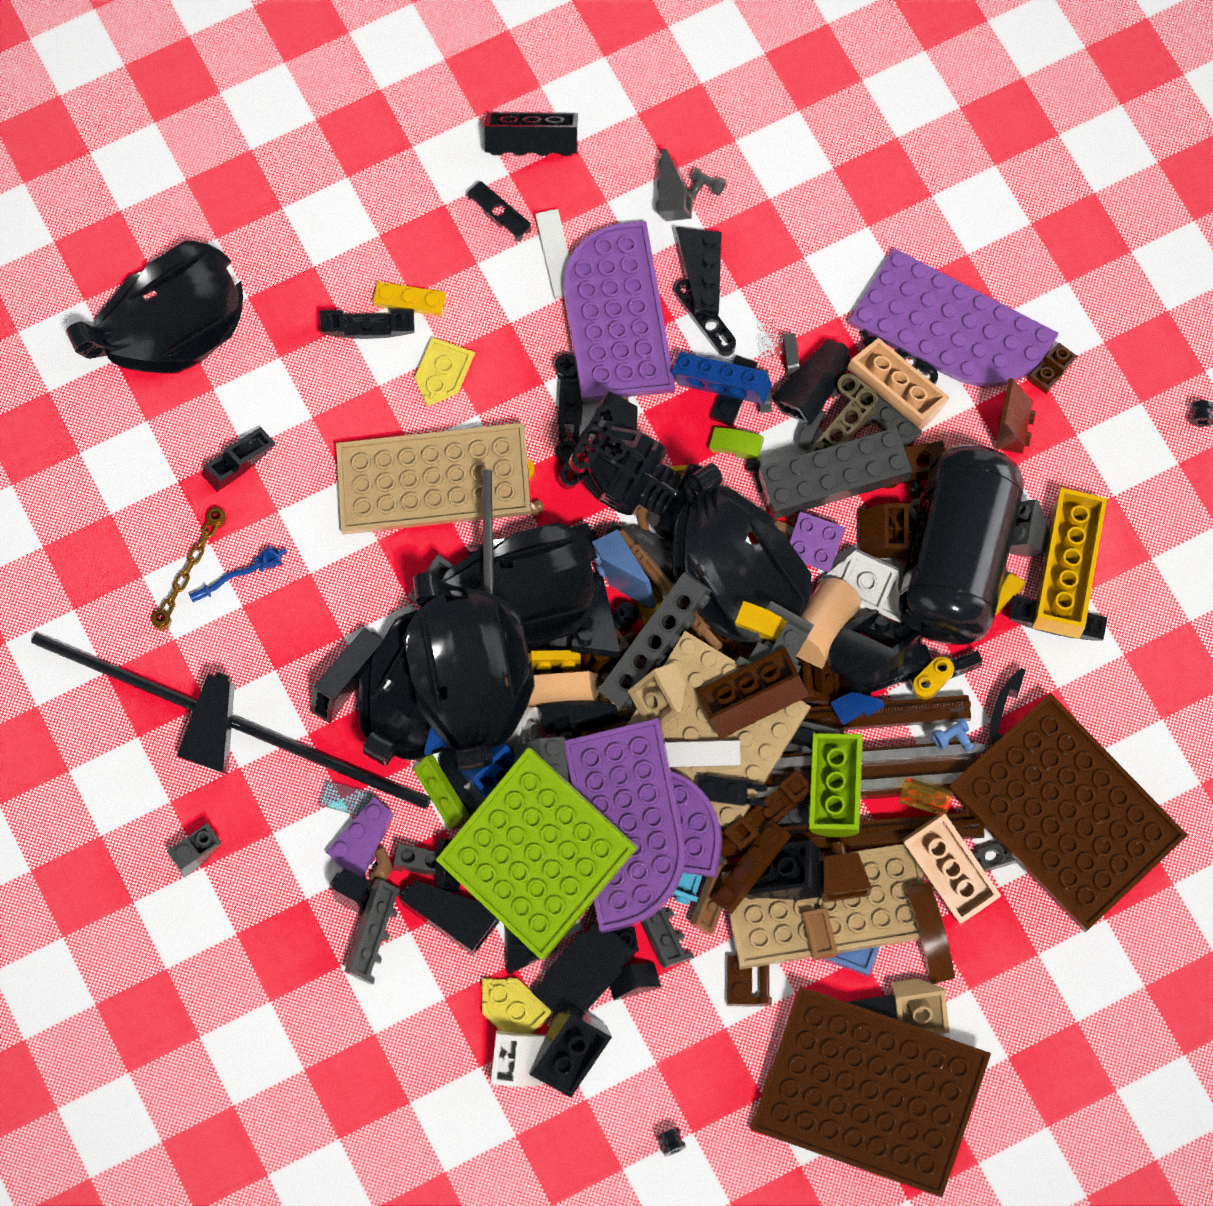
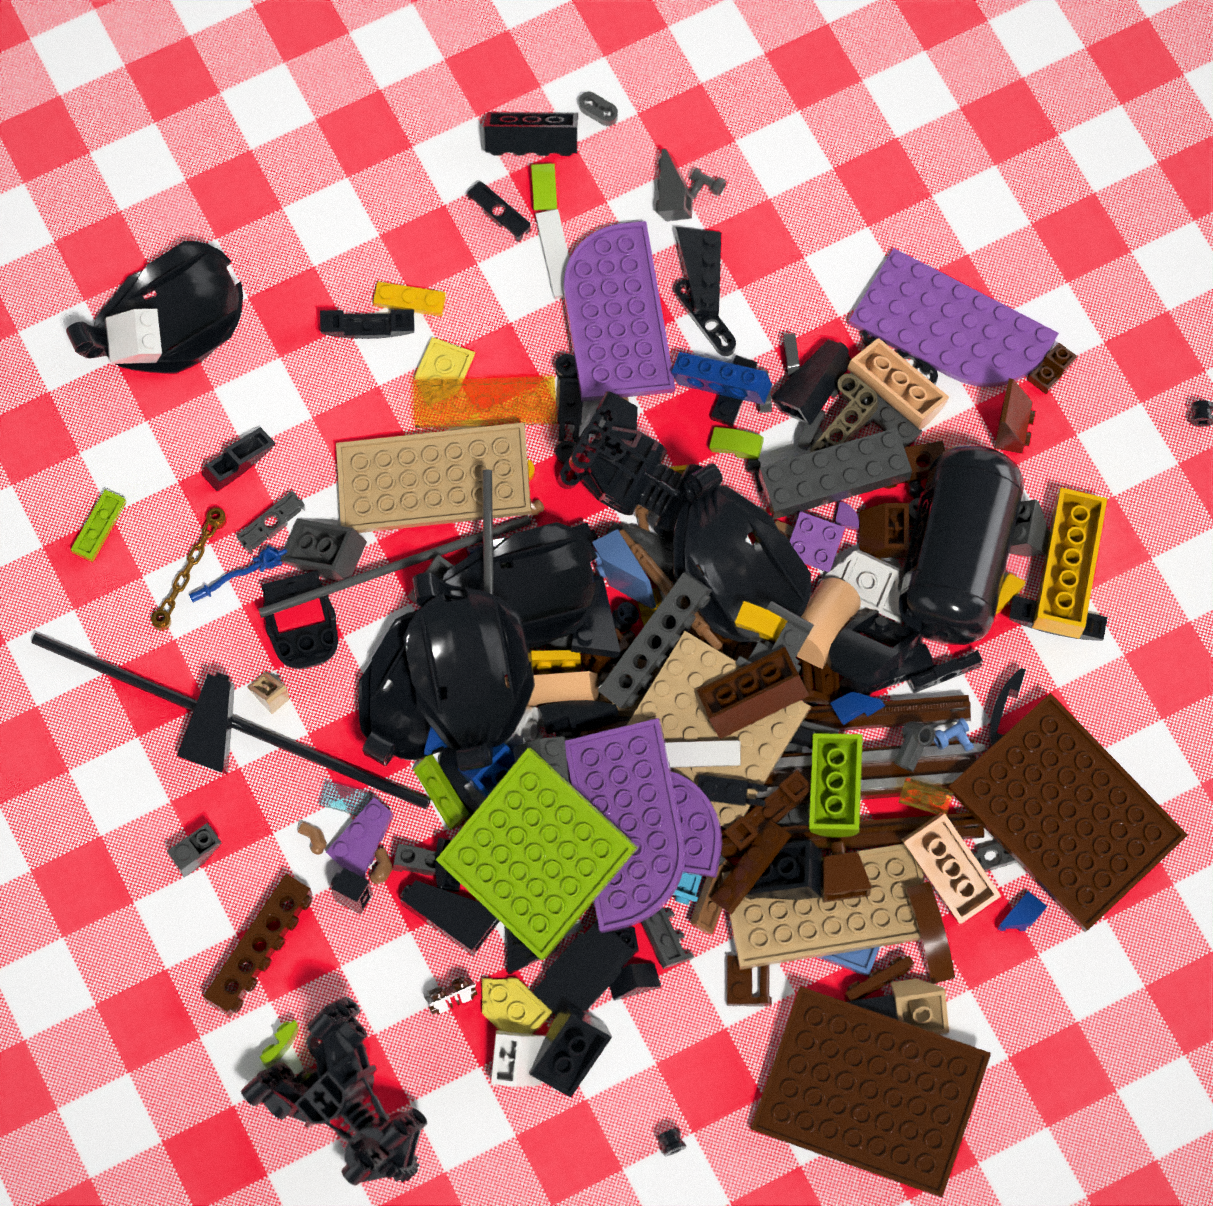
black slope [310,628,383,724] -> none
dark grey hinge [344,879,402,985] -> none
tan slope [628,662,686,726] -> none
clear plate [756,315,784,358] -> none
medium nougat tile [802,907,838,961] -> none
yellow plate [913,657,954,700] -> none
none -> lime plate [71,489,127,562]
none -> white slope [105,309,162,364]
none -> reddish brown brick [203,874,313,1018]
none -> dark grey piece [237,491,306,554]
none -> black connector [241,997,428,1186]
none -> tan slope [247,672,290,714]
none -> dark grey piece [258,516,531,618]
none -> lime slope [259,1020,299,1069]
none -> black slope [261,570,338,670]
none -> dark grey slope [281,519,367,581]
none -> medium nougat arm [298,822,327,855]
none -> clear yellow plate [413,376,557,428]
none -> reddish brown hinge [424,976,478,1015]
none -> lime slope [531,164,557,211]
none -> dark grey beam [579,92,618,126]
none -> medium lavender tile [835,501,859,530]
none -> reddish brown plate [844,956,914,1002]
none -> dark grey piece [894,721,935,772]
none -> blue slope [998,892,1048,931]

